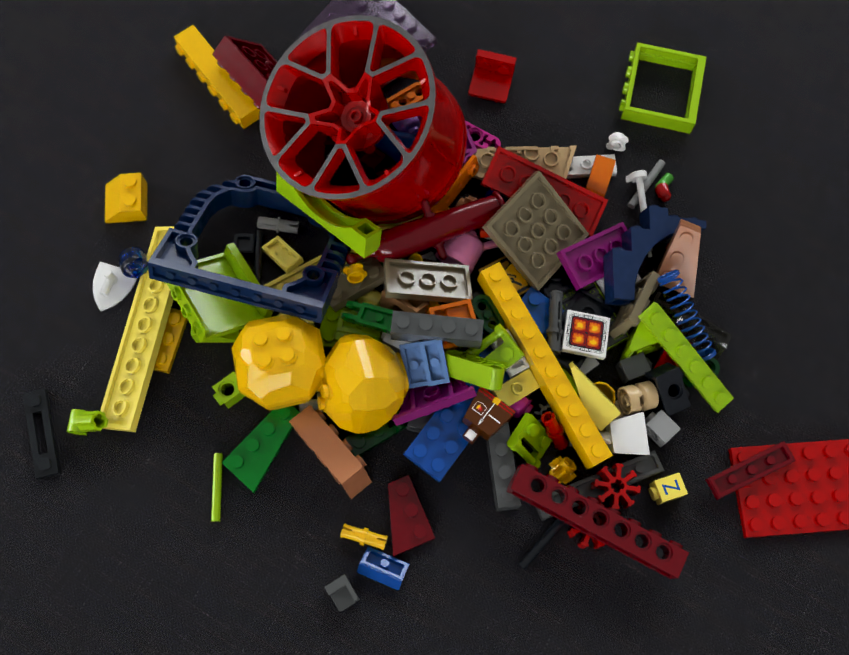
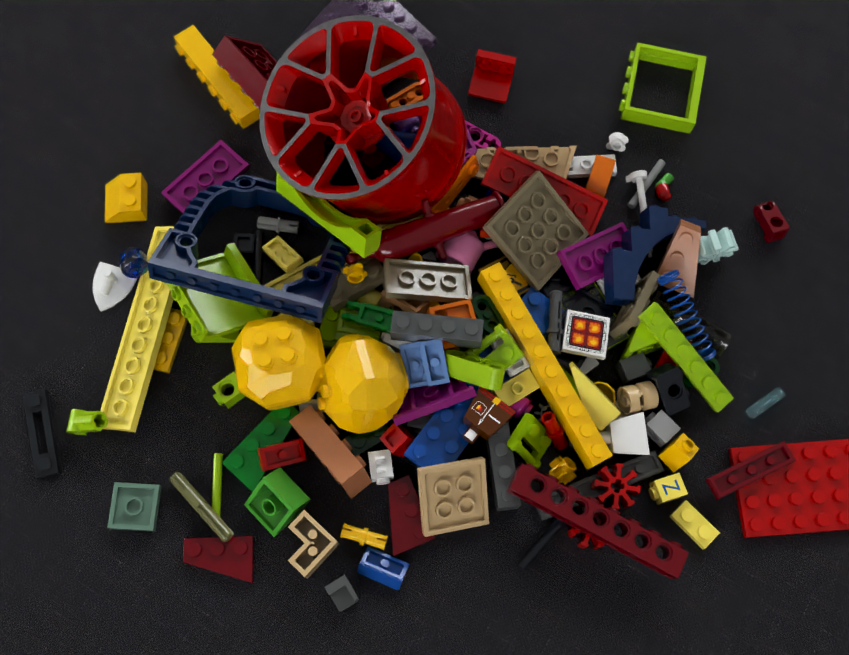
none -> sand green plate [107,482,162,532]
none -> magenta plate [161,140,250,214]
none -> olive axle [170,472,234,542]
none -> dark red wing [183,536,254,583]
none -> bright green slope [244,467,311,537]
none -> red plate [257,438,306,471]
none -> tan brick [288,510,339,579]
none -> white brick [368,449,394,485]
none -> red brick [379,423,415,458]
none -> tan plate [417,457,489,537]
none -> yellow brick [658,433,699,472]
none -> light yellow plate [669,500,720,550]
none -> light aqua gear [698,227,739,265]
none -> clear light blue axle [746,387,785,418]
none -> dark red leg [753,201,790,243]

